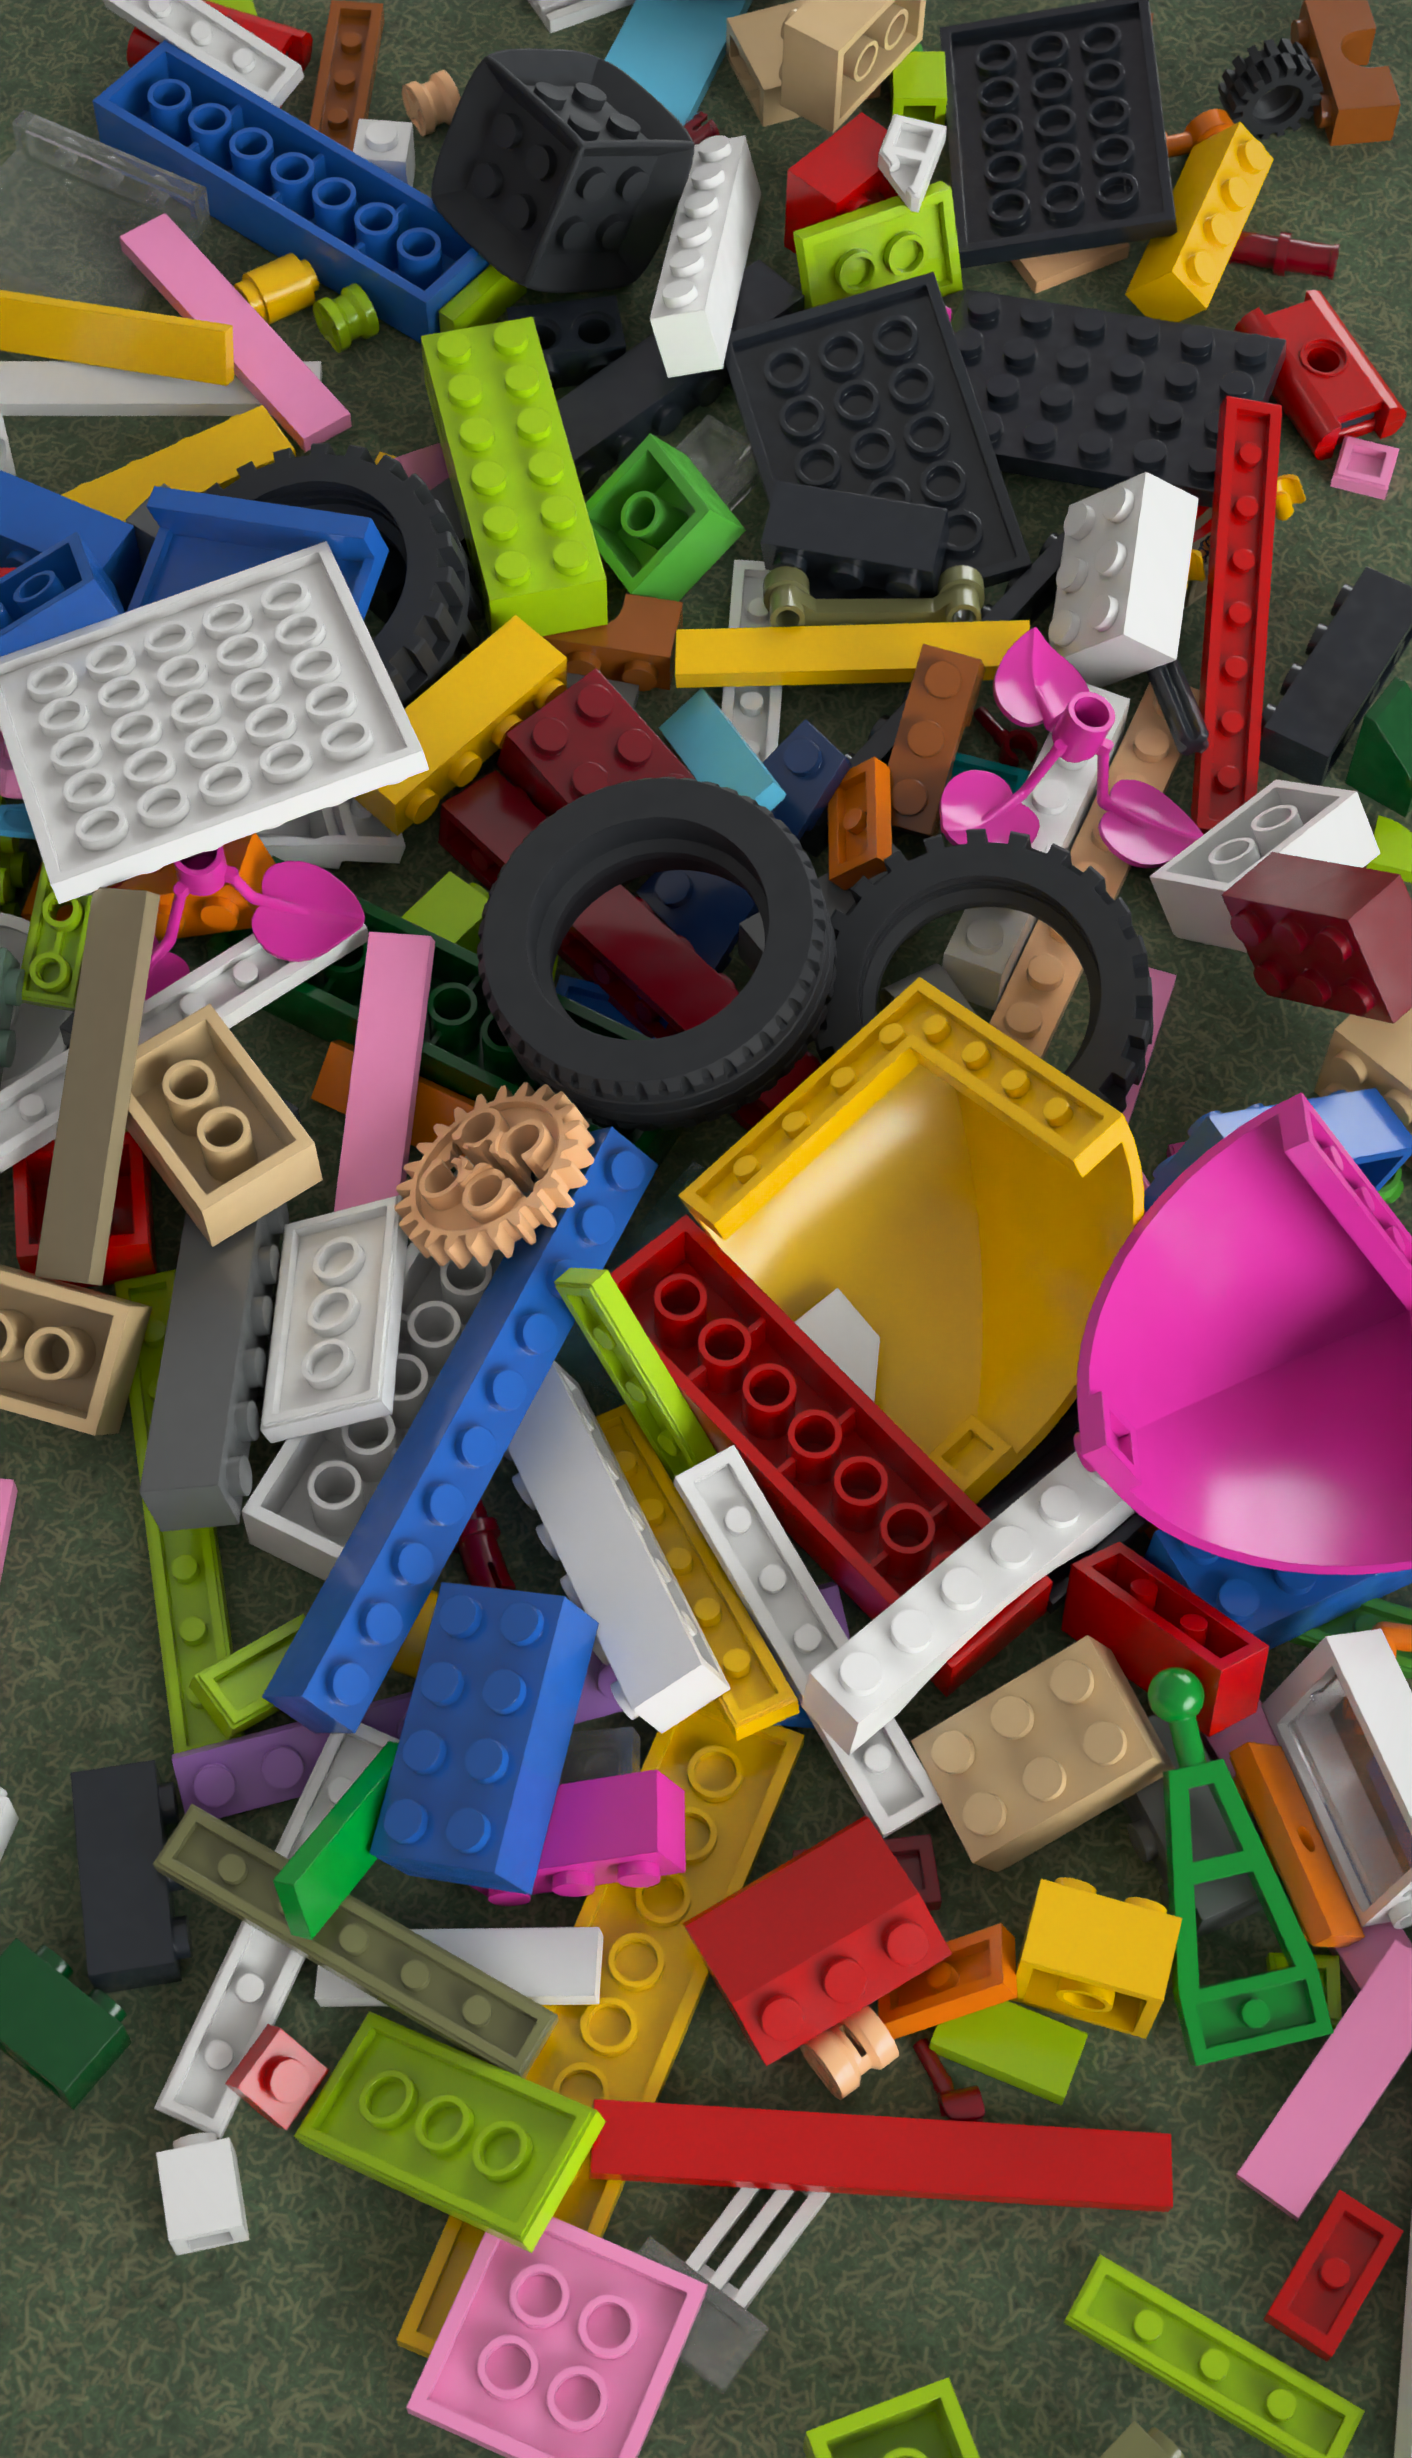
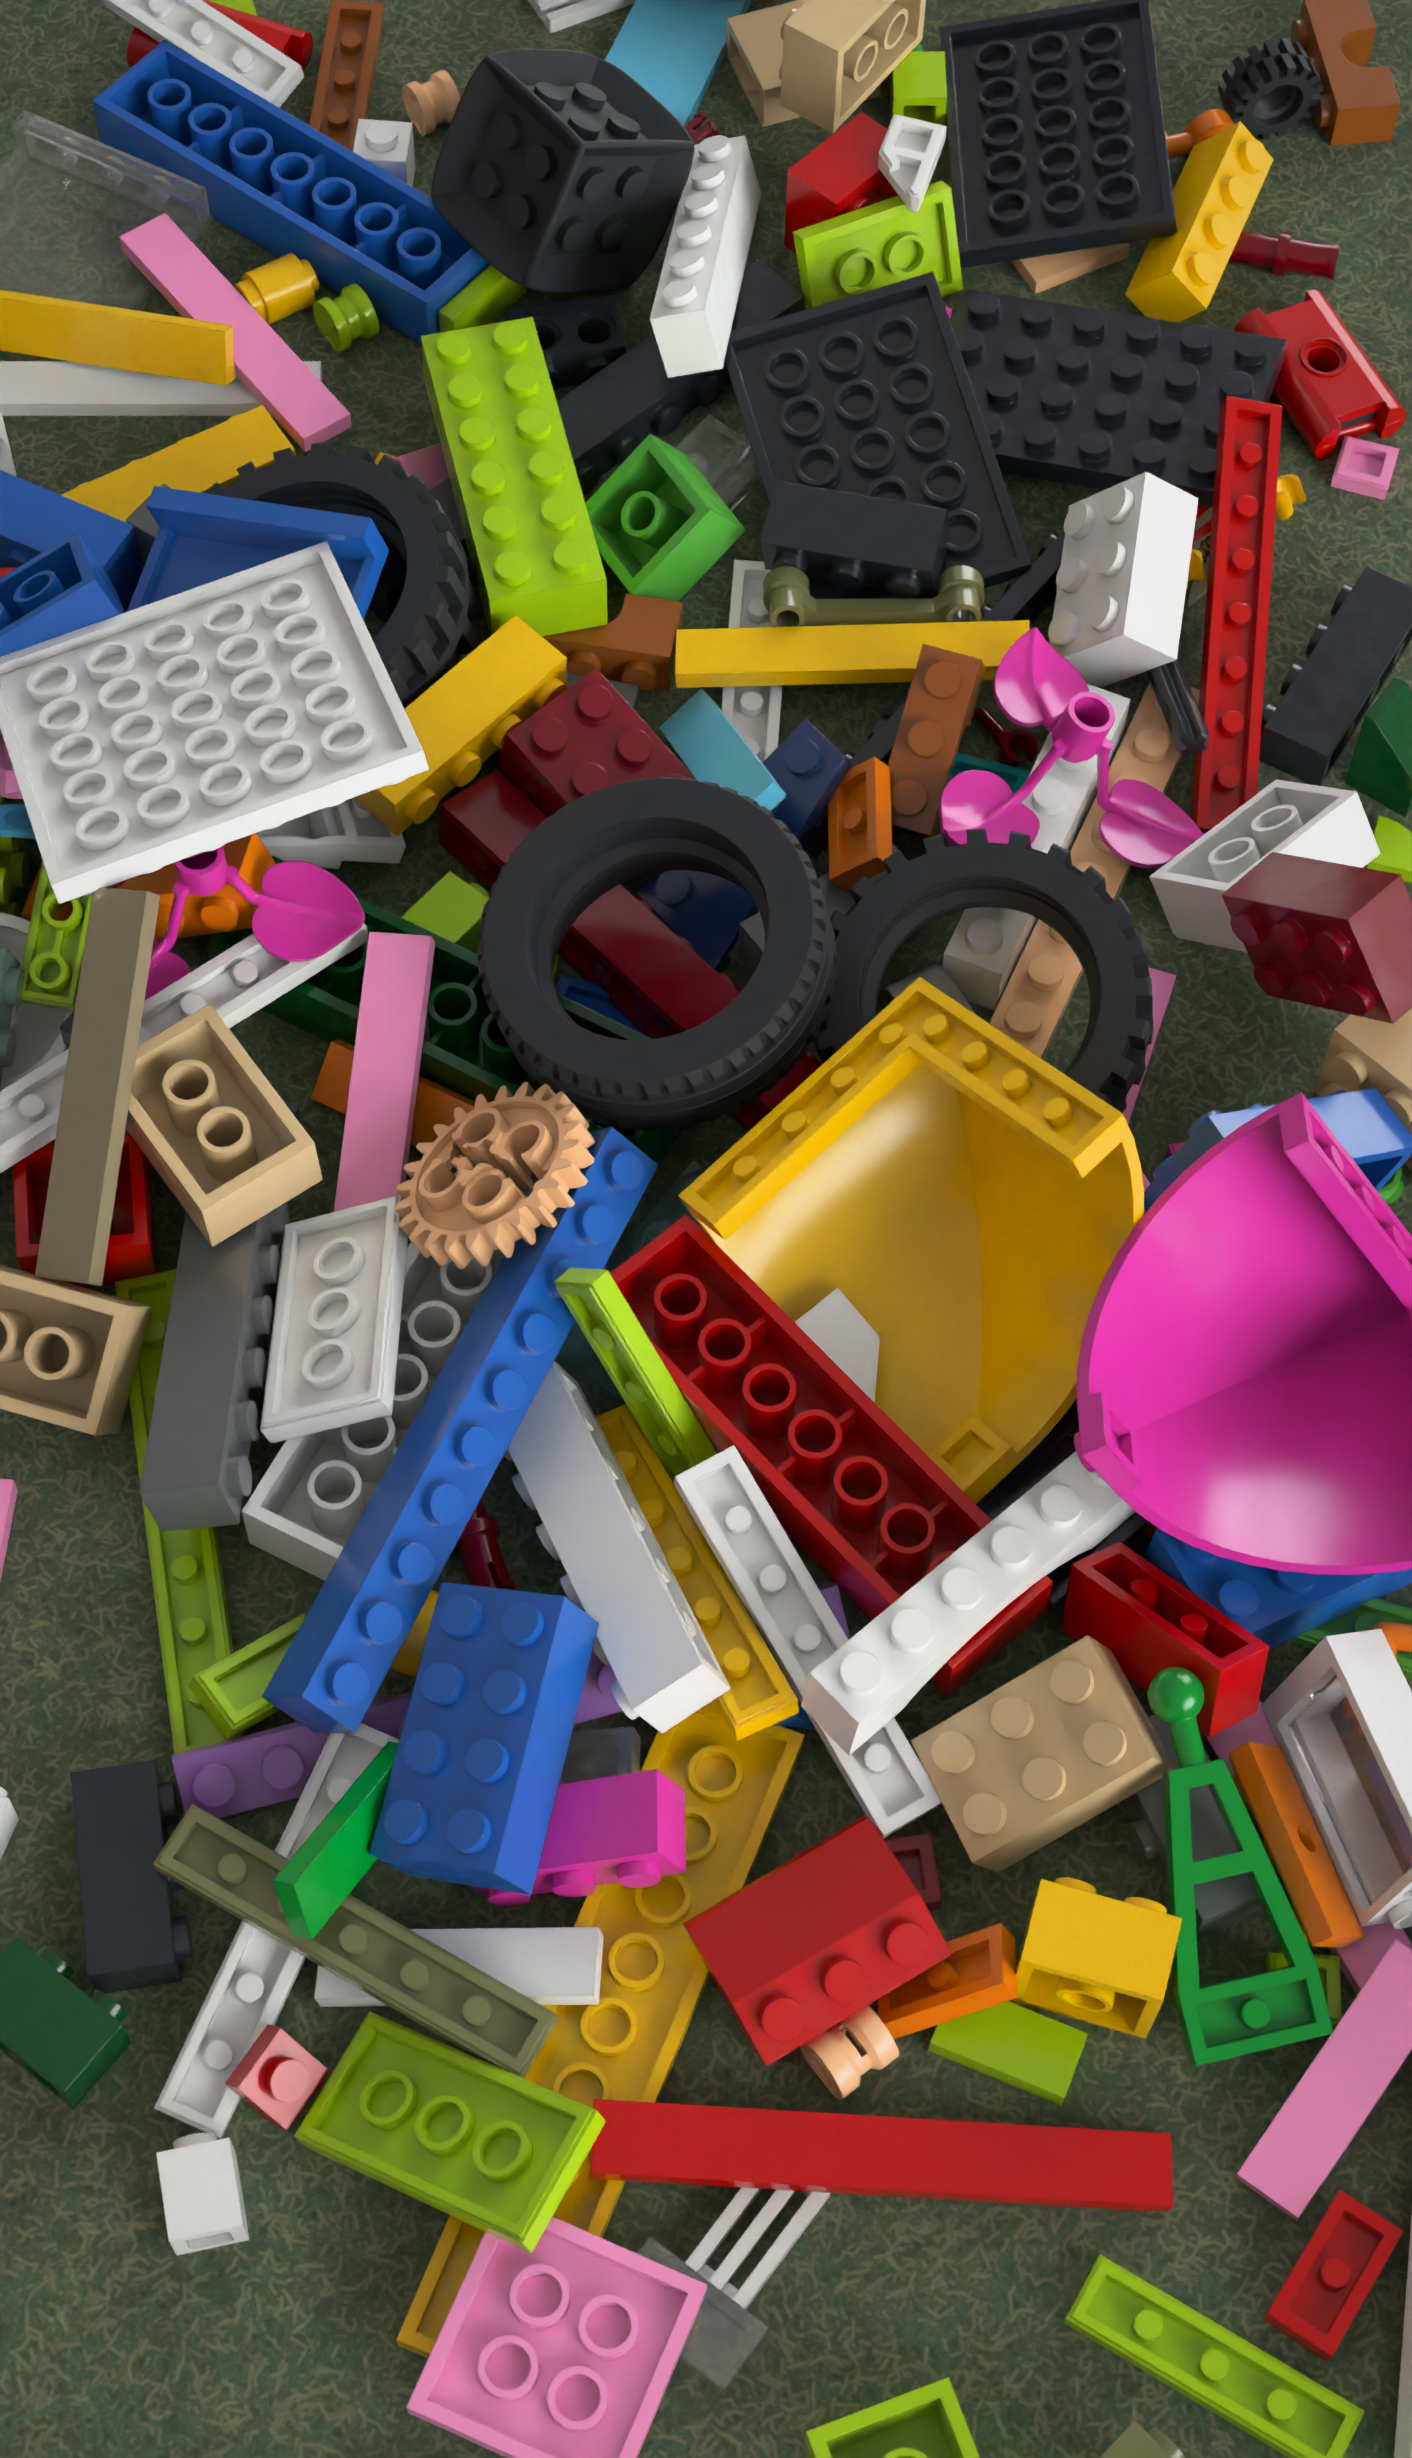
dark red hand [913,2038,985,2122] -> none

